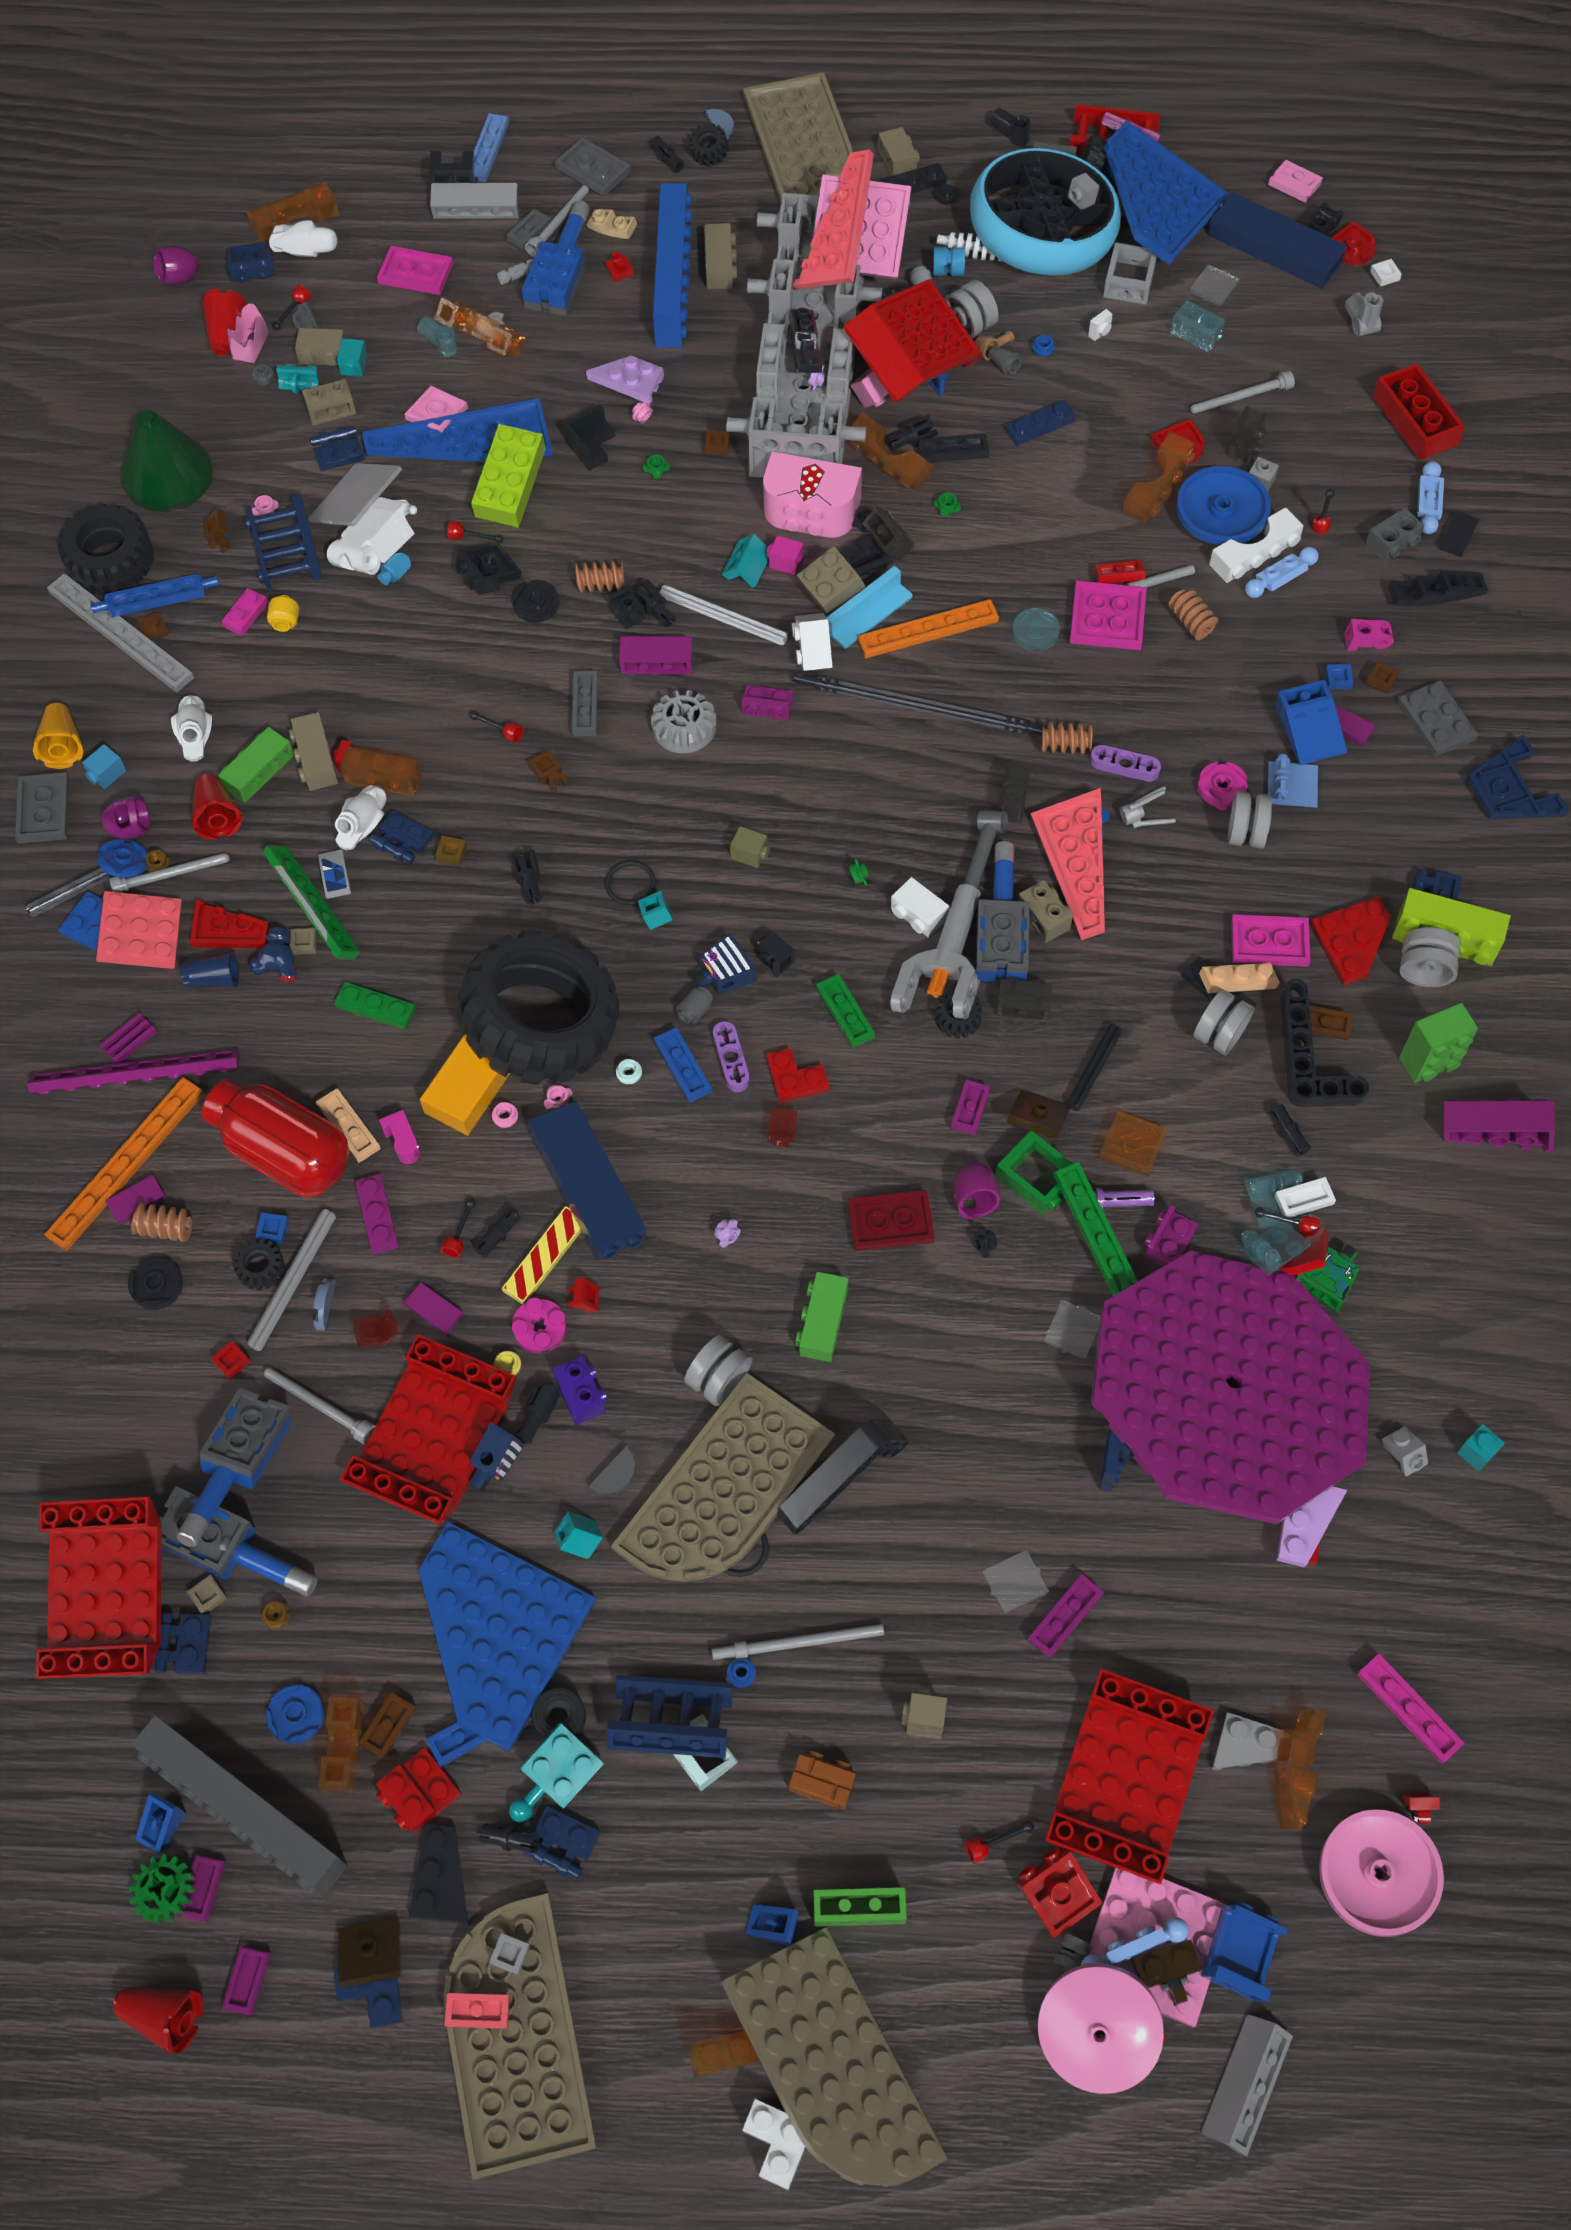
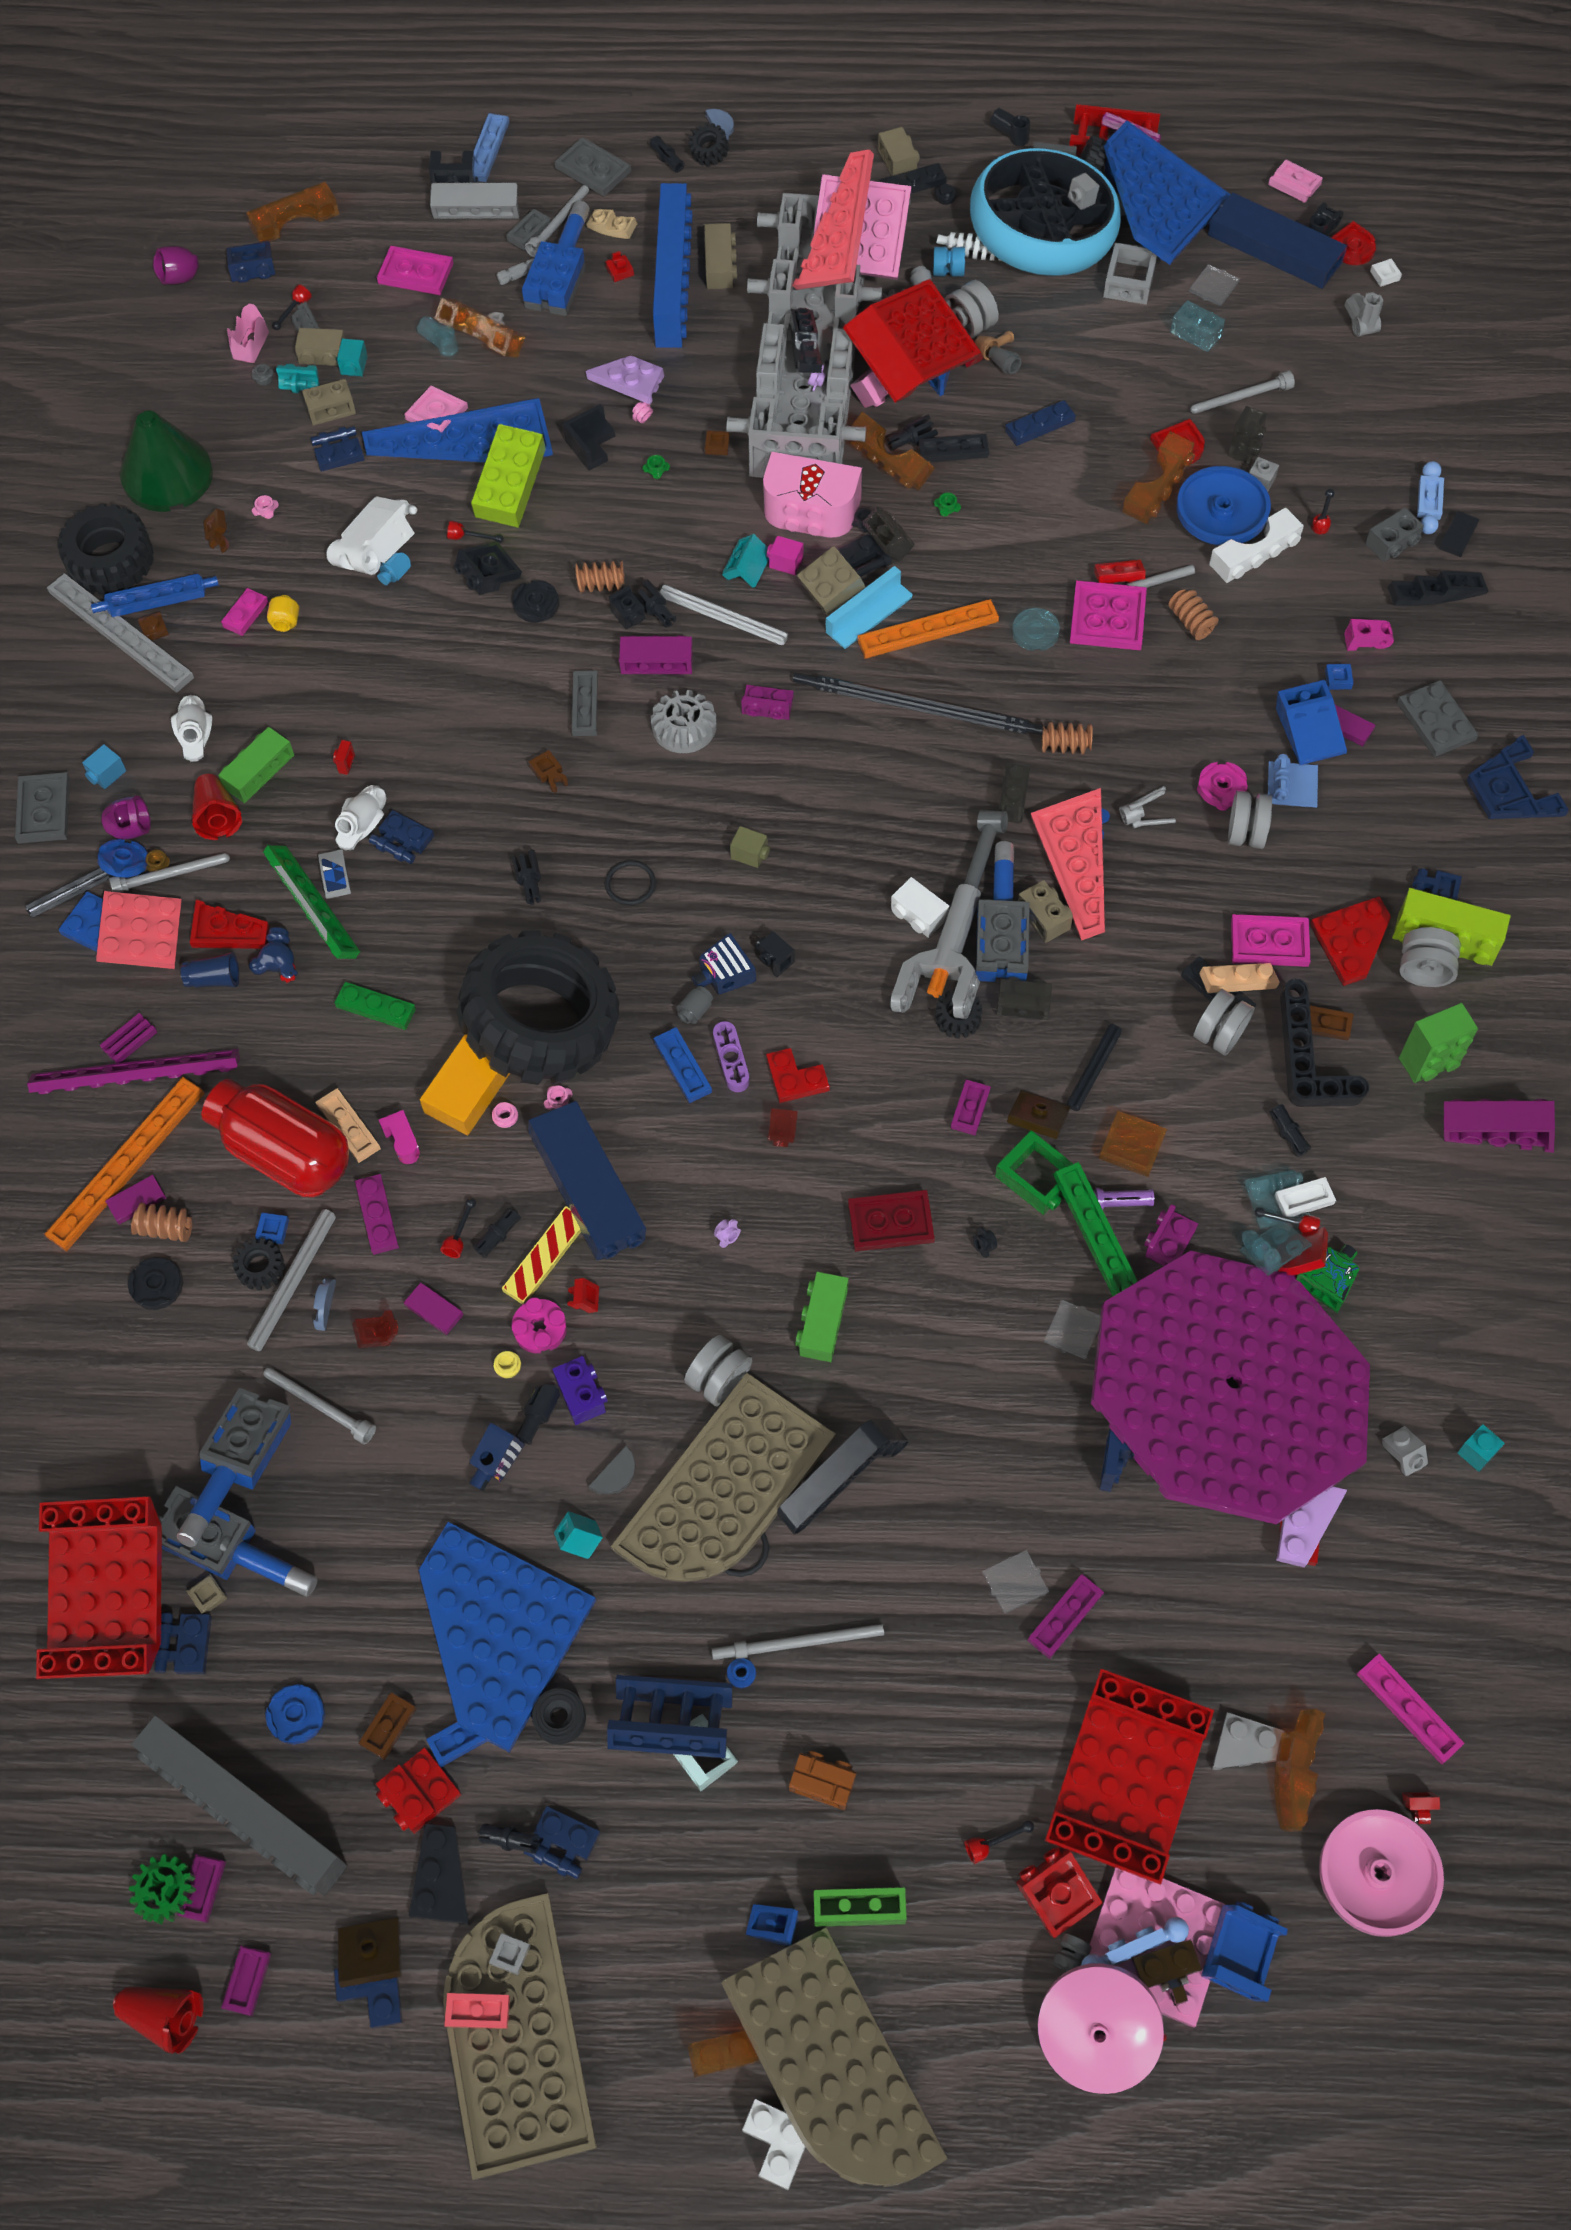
light orange cone [33,703,83,769] -> none
blue slope [135,1791,186,1854] -> none
red cone [202,289,246,356] -> none
red plate [210,1341,251,1380] -> none
dark blue fence [244,494,323,592] -> none
pearl gold plate [262,1602,290,1630] -> none
white animal [269,220,337,257] -> none
dark tan brick [289,712,338,791] -> none
dark tan tile [290,928,317,955] -> none
light grey piece [308,463,402,526] -> none
clear orange arch [318,1697,364,1794] -> none
clear orange brick [340,747,422,796] -> none
red slope [340,1334,516,1525] -> none
pearl gold plate [435,836,467,866] -> none
red hinge [470,711,524,743] -> none
teal plate [509,1722,604,1823] -> none
light aqua plate [616,1059,642,1084] -> none
teal plate [638,891,673,930] -> none
dark tan plate [743,73,853,203] -> none
white brick [792,613,832,671] -> none
green plate [816,974,875,1049] -> none
green plate [849,858,869,886] -> none
dark tan brick [901,1690,947,1740] -> none
magenta piece [953,1161,1000,1220] -> none
blue plate [1032,335,1055,356] -> none
white plate [1088,309,1112,341] -> none
medium lavender beam [1090,745,1161,782] -> none
light grey panel [1202,2015,1293,2156] -> none
light blue plate [1245,547,1319,598] -> none
reddish brown plate [1366,661,1400,694] -> none
red brick [1373,363,1465,460] -> none

